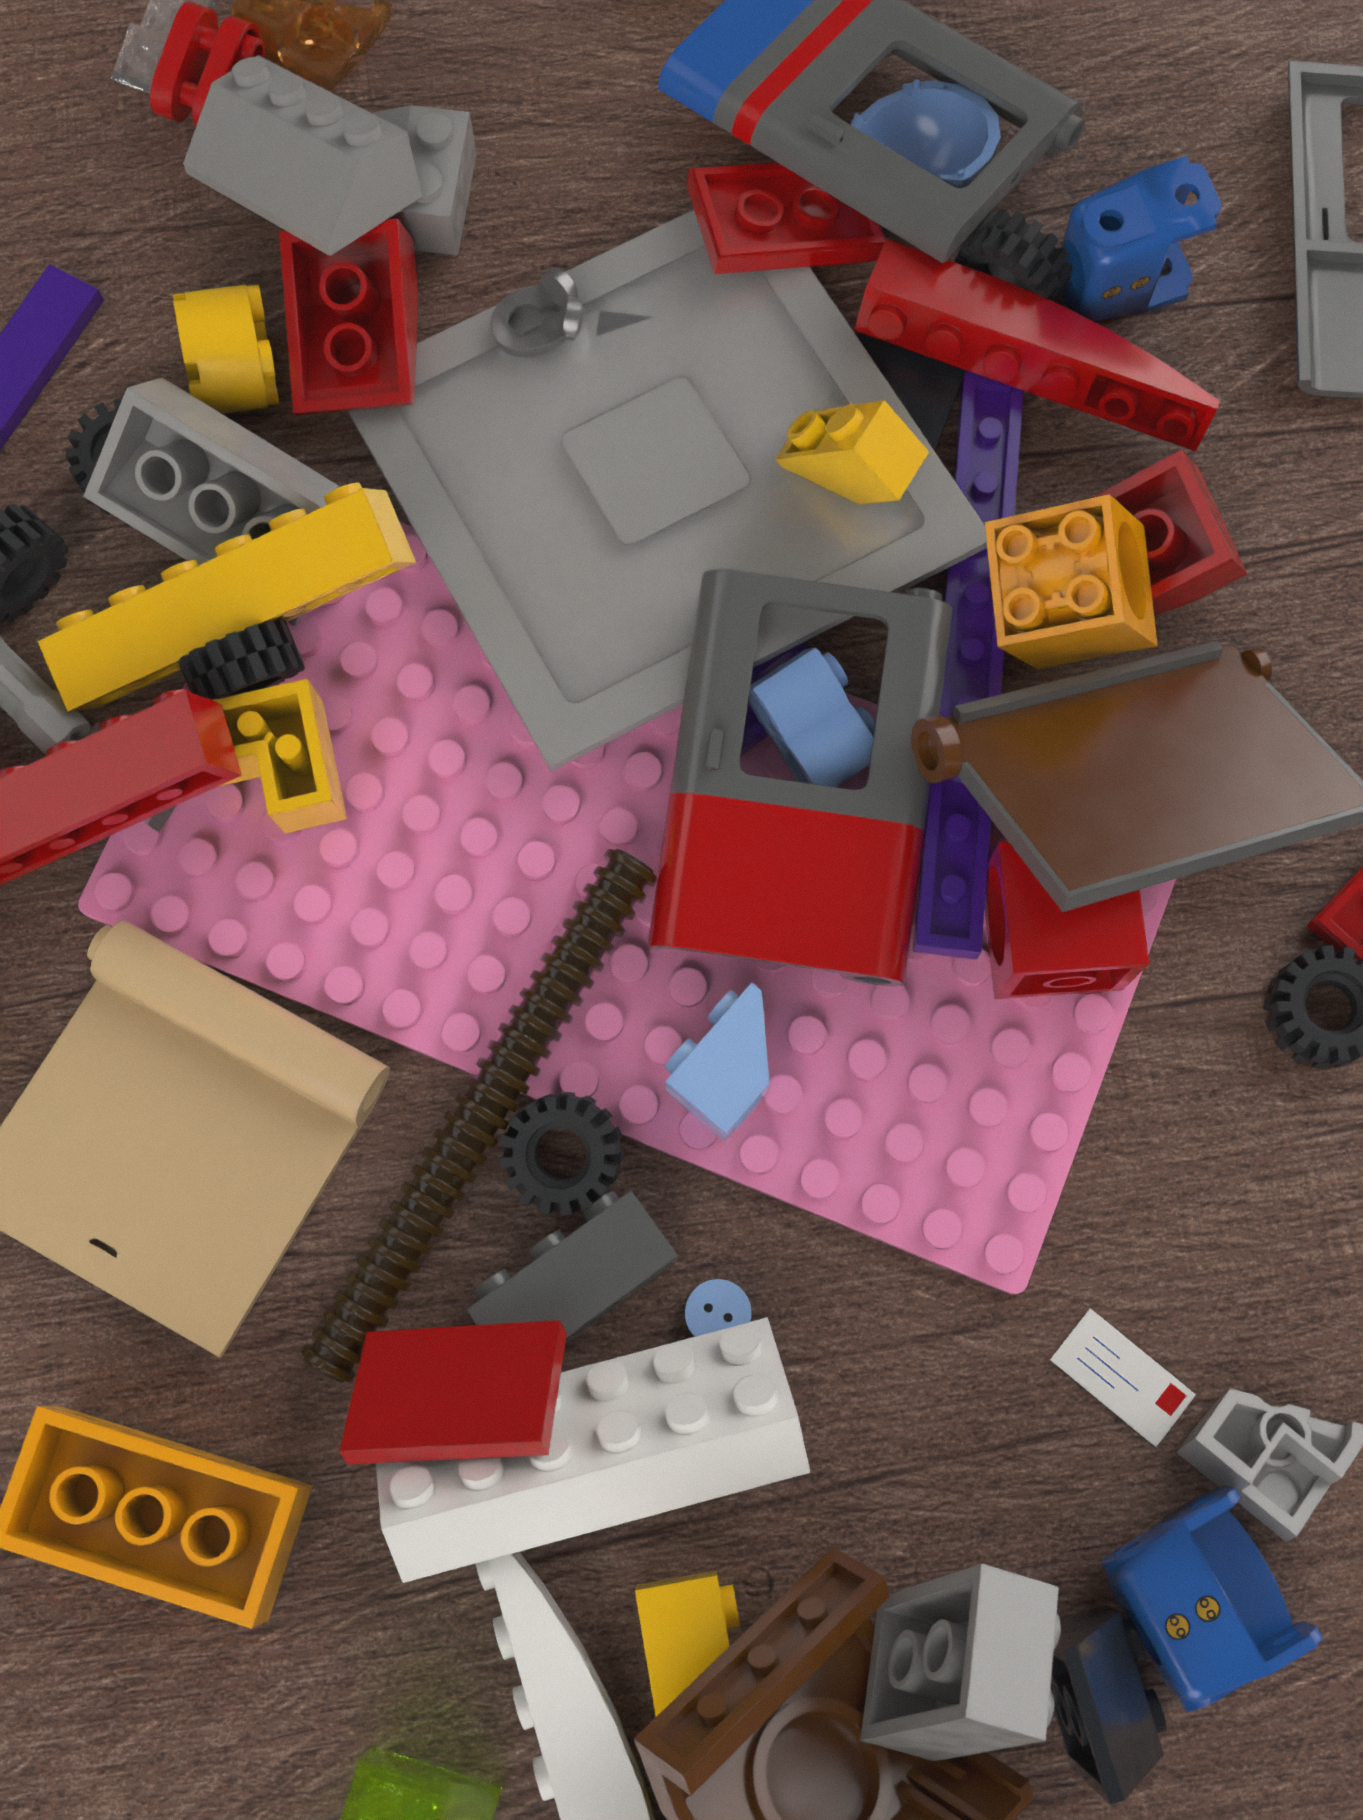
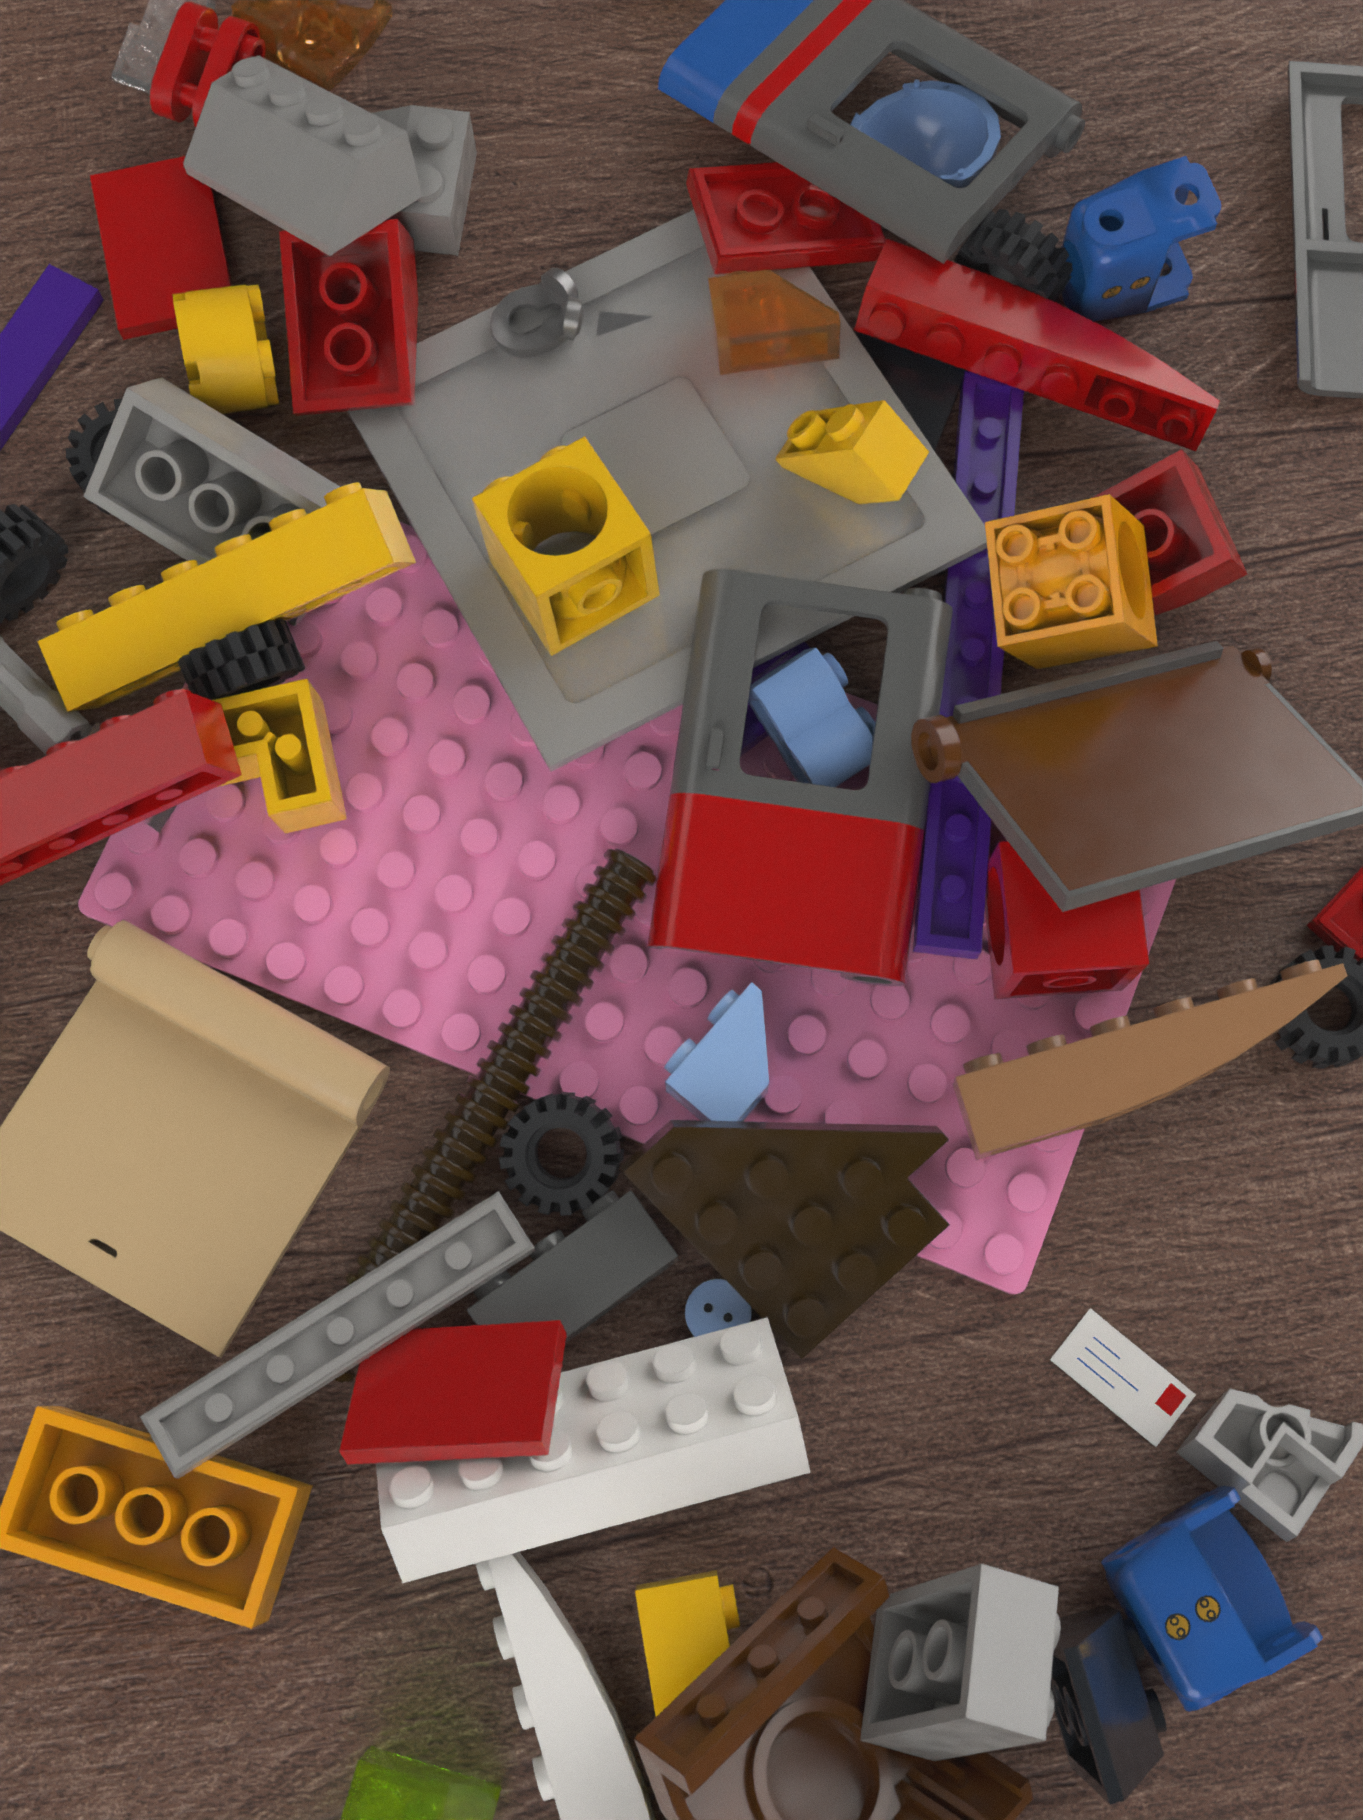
none -> red tile [90,156,233,340]
none -> light grey tile [140,1191,535,1479]
none -> yellow brick [472,436,660,656]
none -> dark brown wing [621,1120,950,1359]
none -> clear orange slope [708,269,841,375]
none -> medium nougat slope [953,960,1347,1160]

